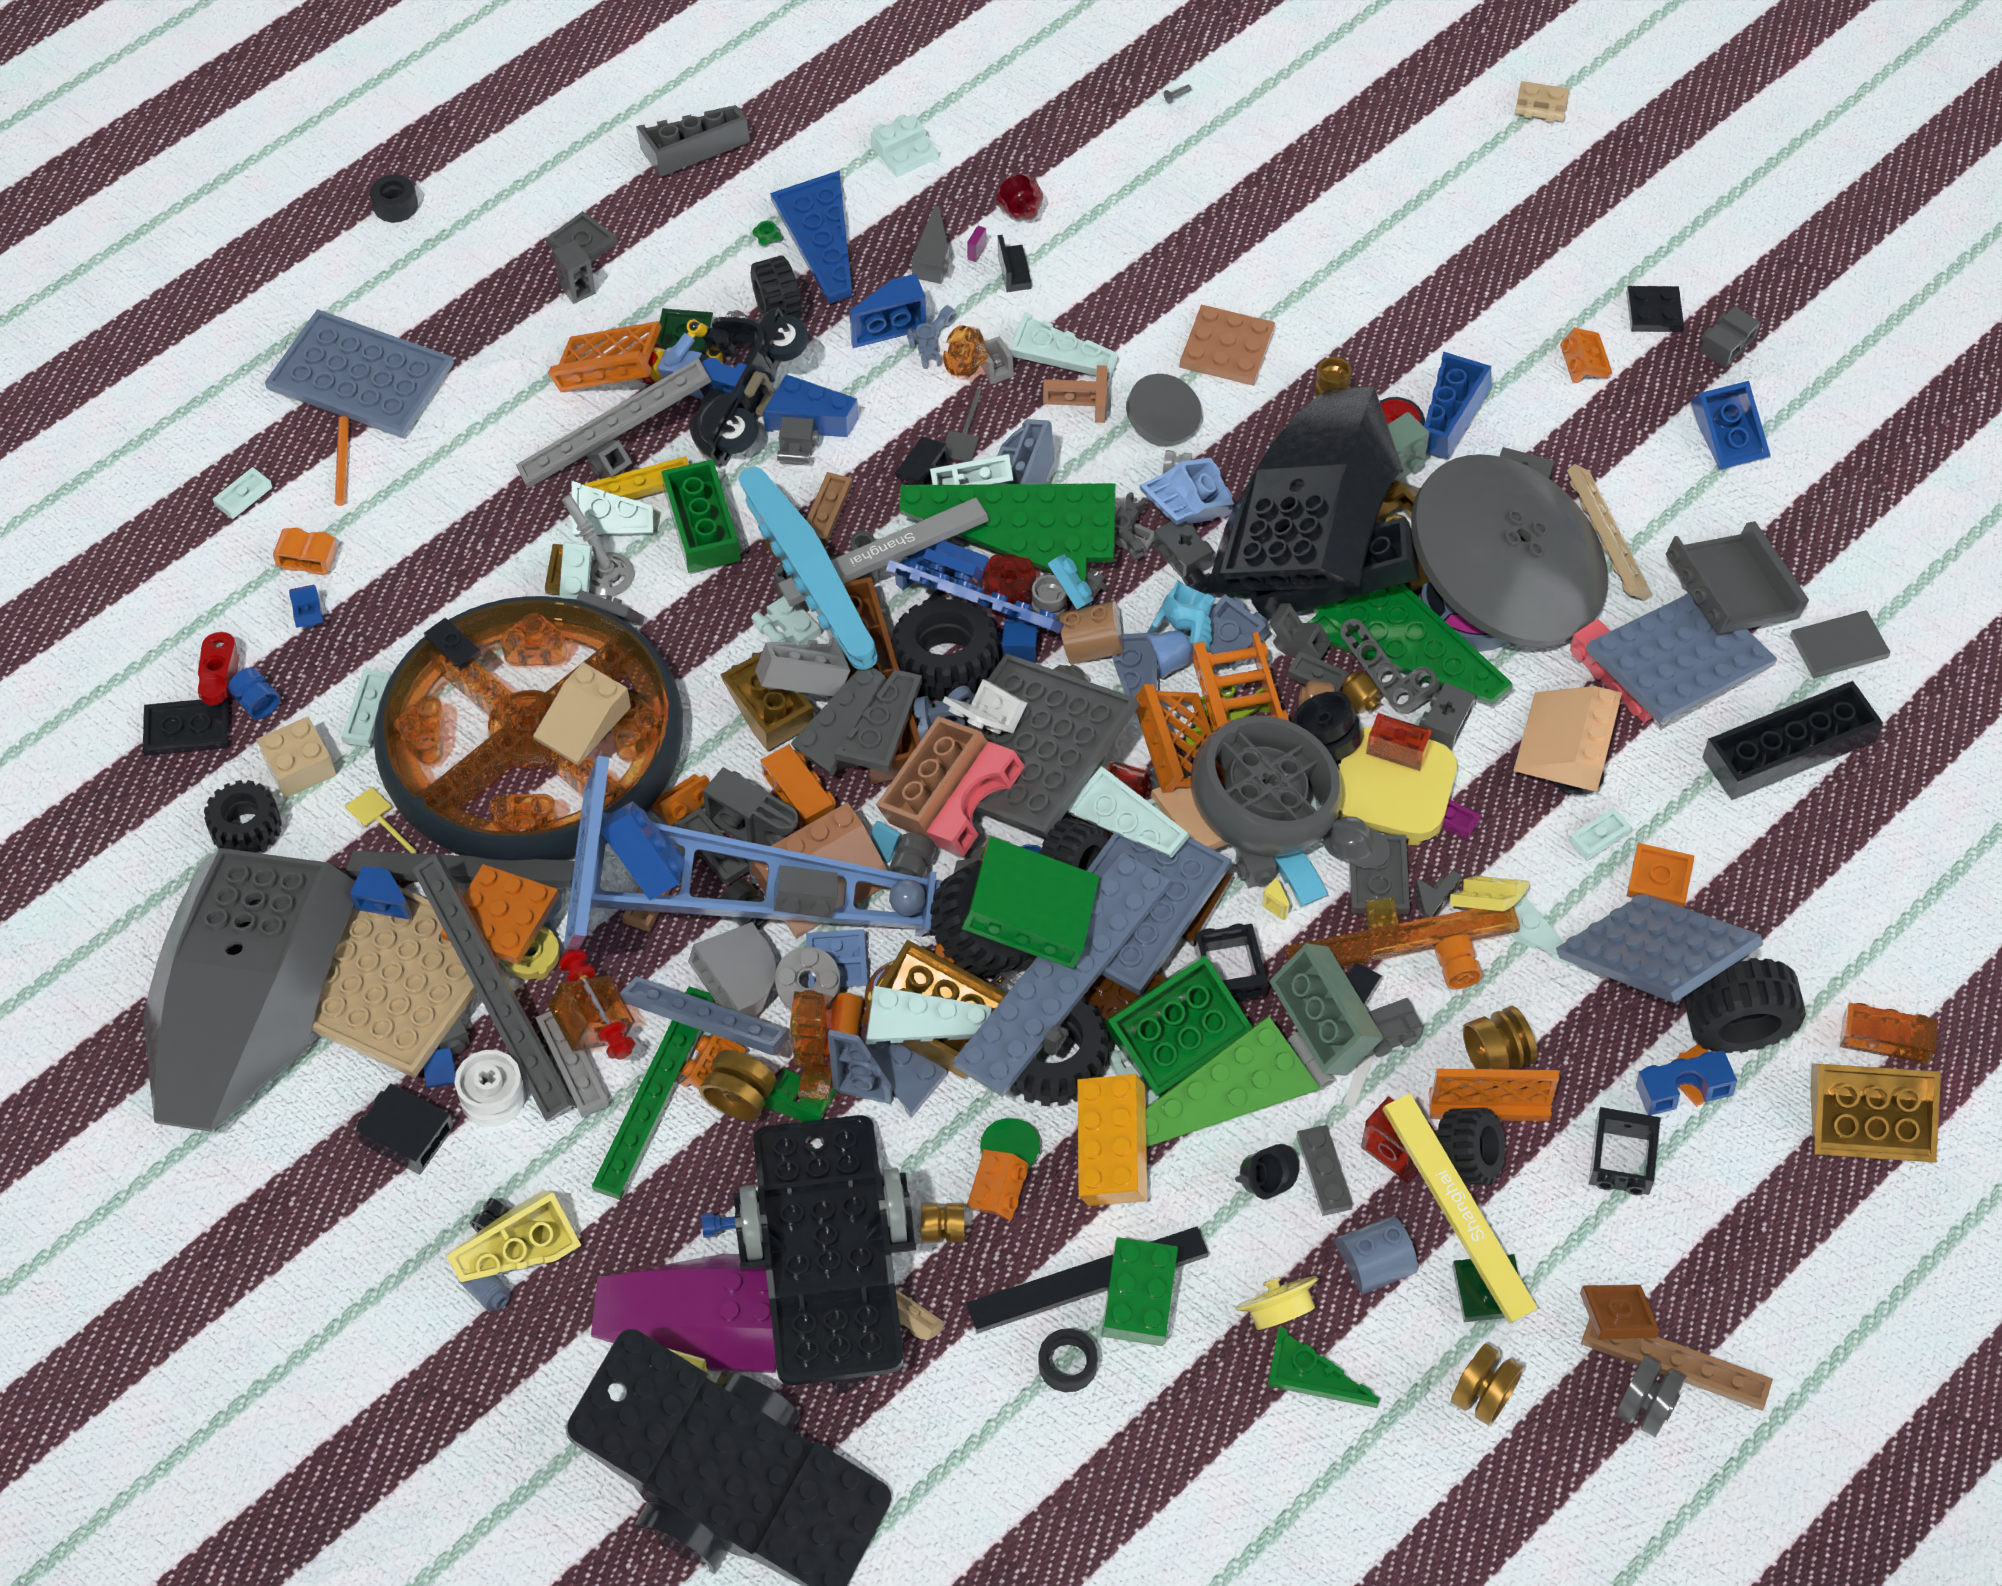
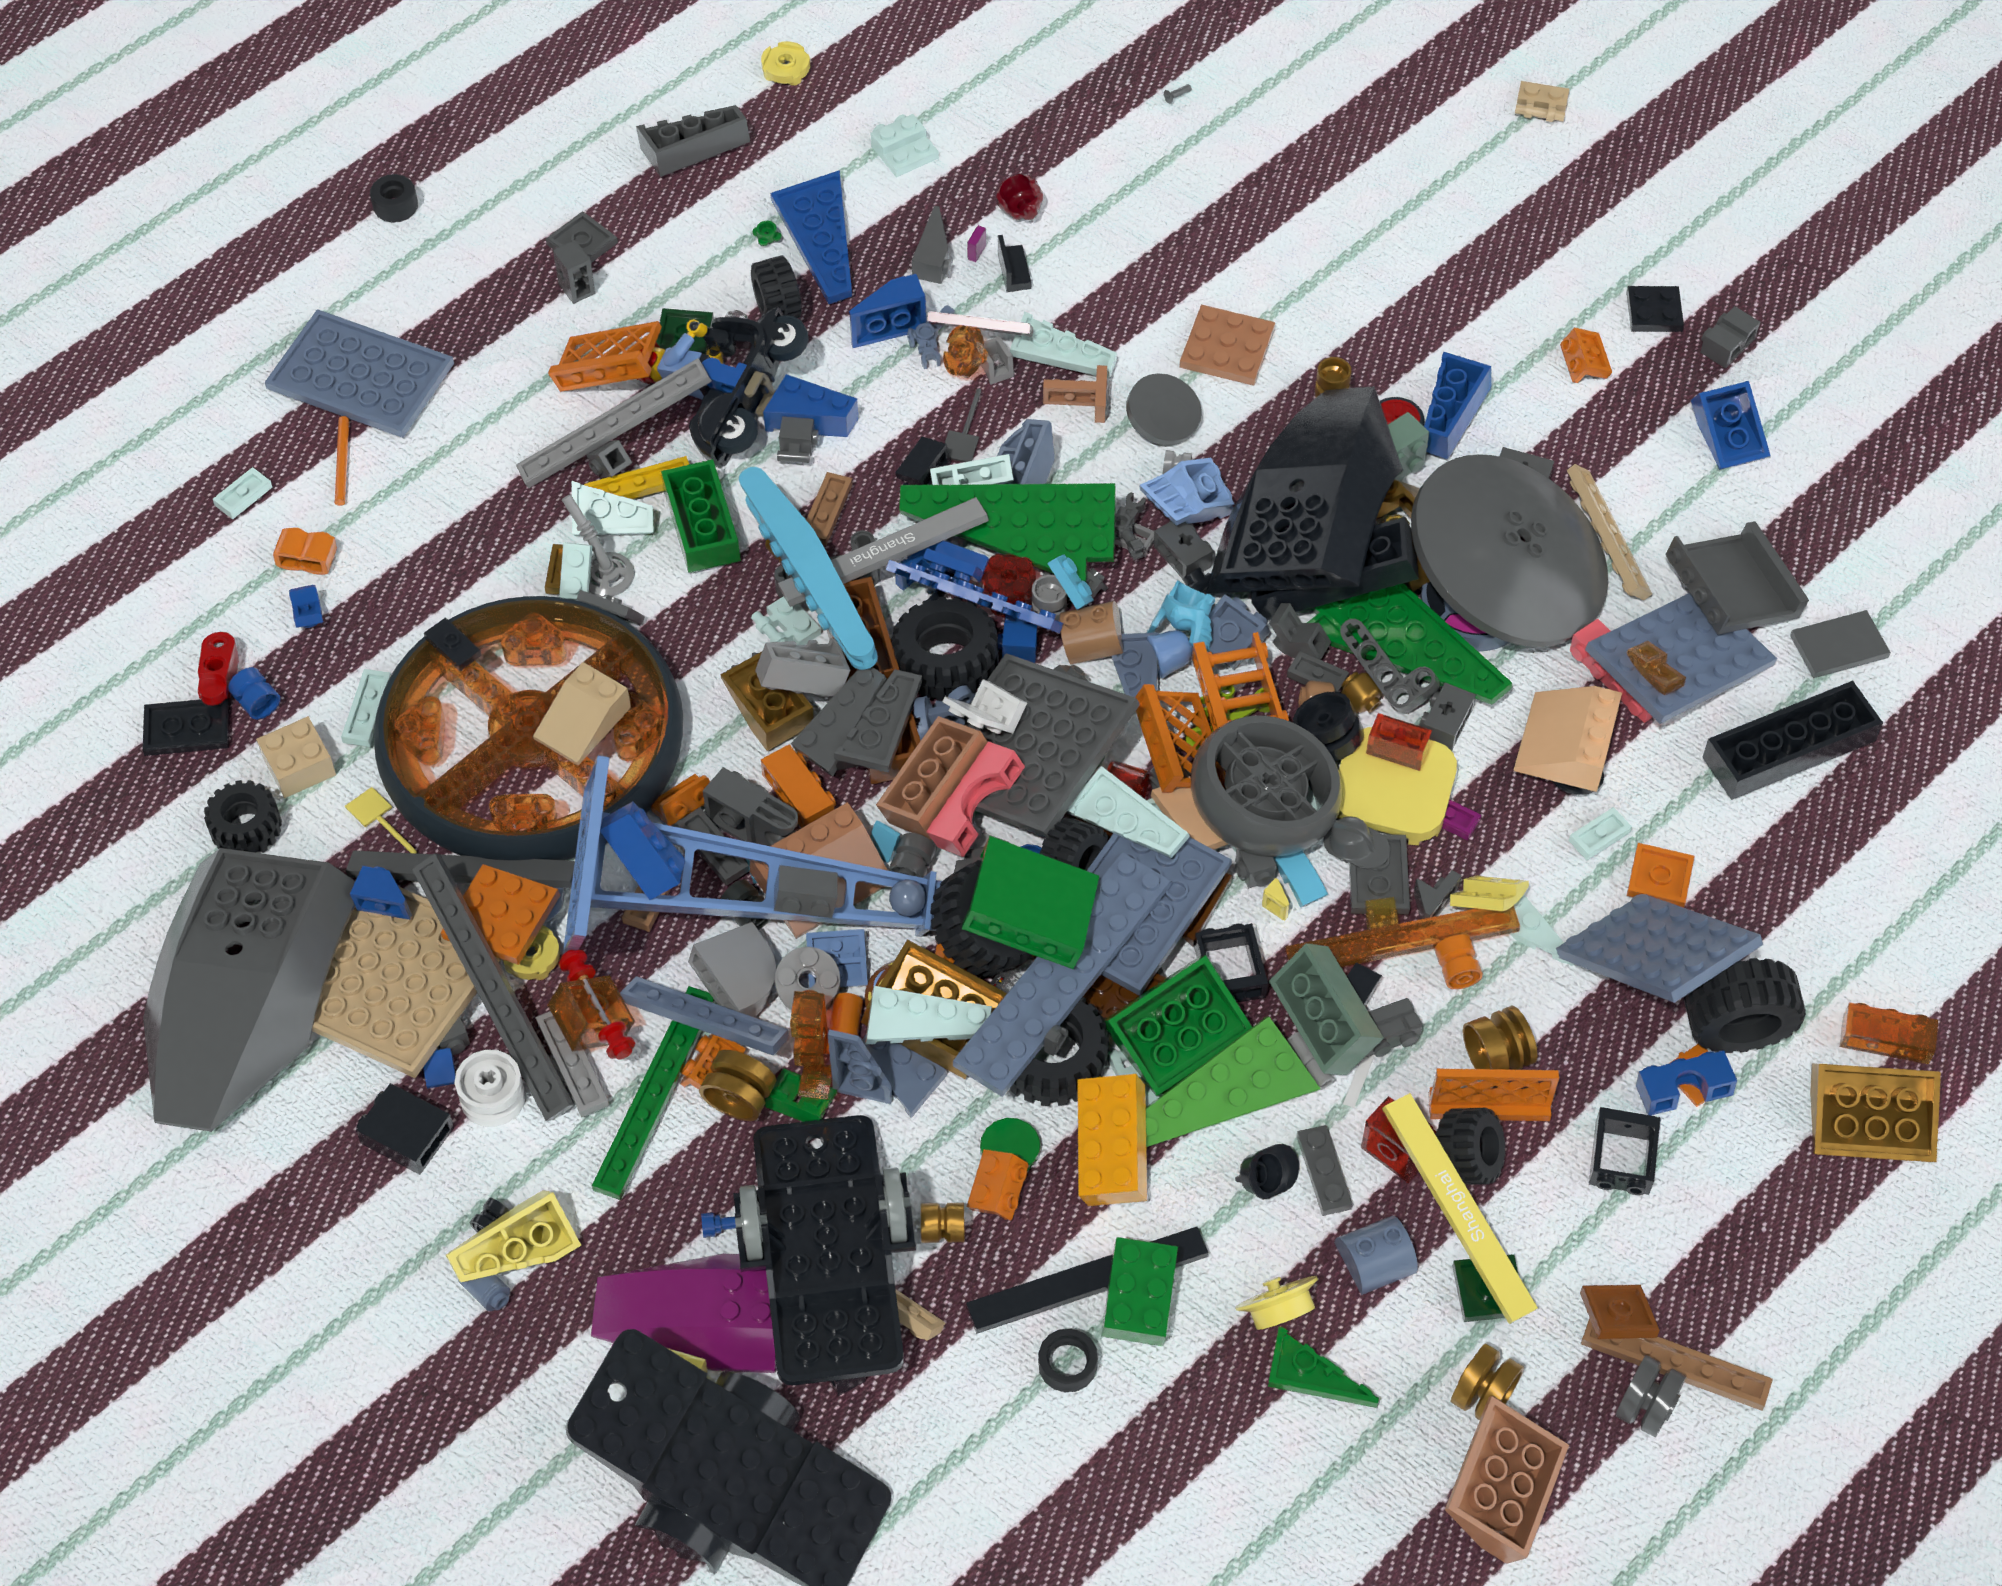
none -> light yellow plate [761,41,810,85]
none -> tile [927,311,1033,336]
none -> nougat slope [1445,1396,1569,1564]
none -> clear orange slope [1627,640,1686,695]

